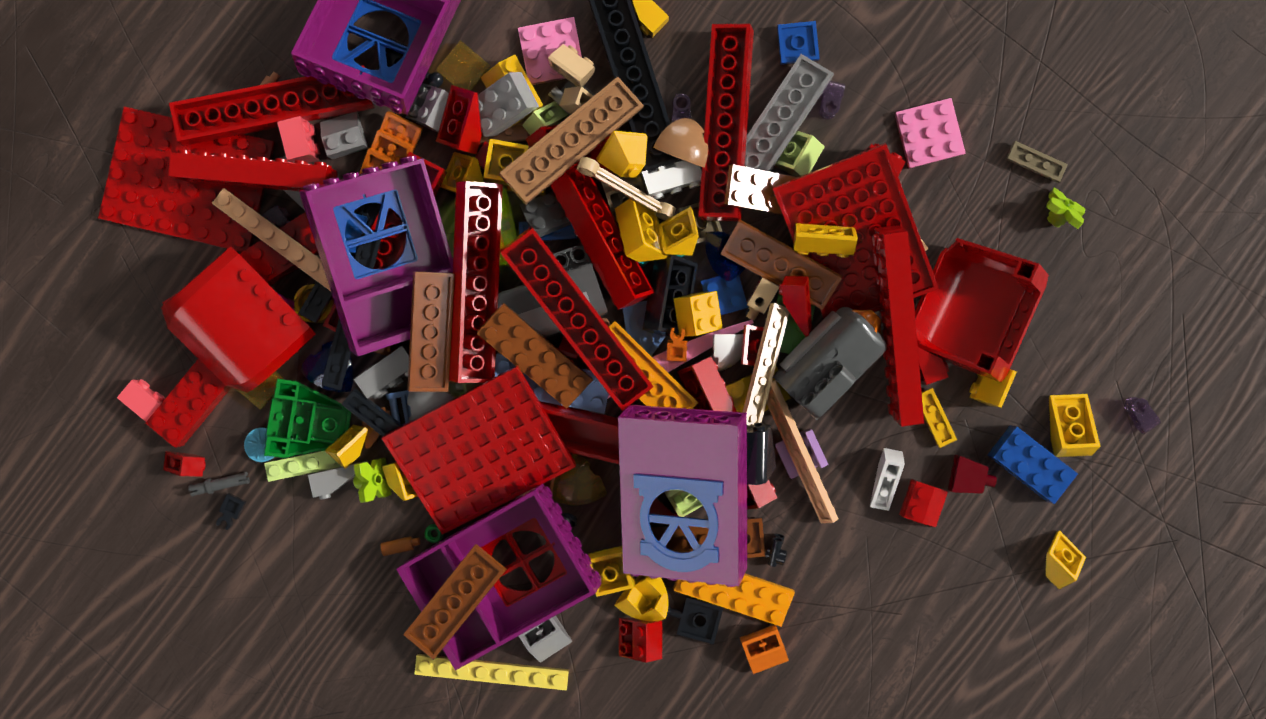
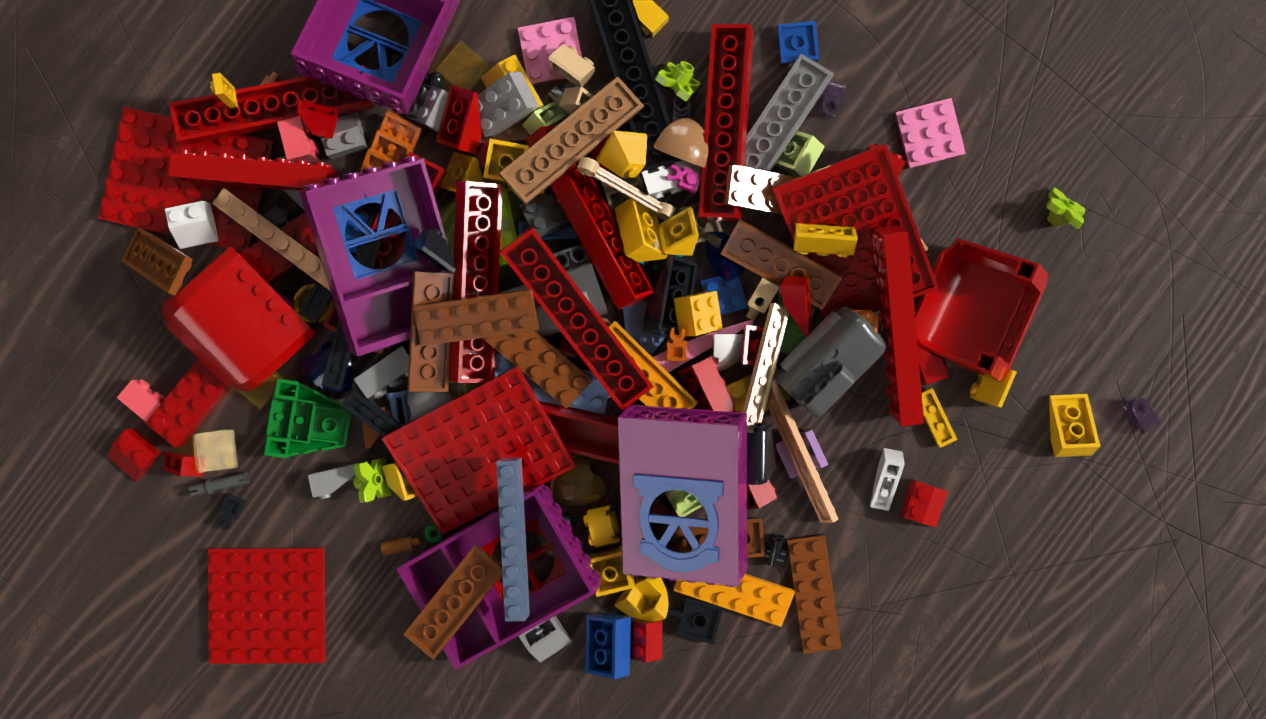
medium azure wheel [244,428,274,462] -> none
yellowish green plate [264,451,342,482] -> none
yellow slope [325,425,368,469] -> none
light yellow plate [414,654,569,690] -> none
orange slope [740,625,789,674] -> none
dark red torso [947,455,997,494] -> none
blue brick [987,425,1078,504] -> none
dark tan plate [1005,141,1068,183] -> none
yellow slope [1046,530,1086,589] -> none
none -> red slope [108,428,163,482]
none -> dark orange plate [121,228,193,295]
none -> white slope [165,201,219,249]
none -> clear yellow plate [193,429,238,473]
none -> red plate [208,547,326,664]
none -> yellow plate [210,73,238,108]
none -> red slope [297,99,338,139]
none -> black slope [411,227,456,273]
none -> dark orange plate [413,289,539,346]
none -> sand blue brick [496,457,530,621]
none -> yellow brick [583,505,620,548]
none -> blue brick [585,612,631,679]
none -> lime plant [655,61,701,101]
none -> dark pink plate [665,165,701,193]
none -> dark orange plate [786,534,841,654]

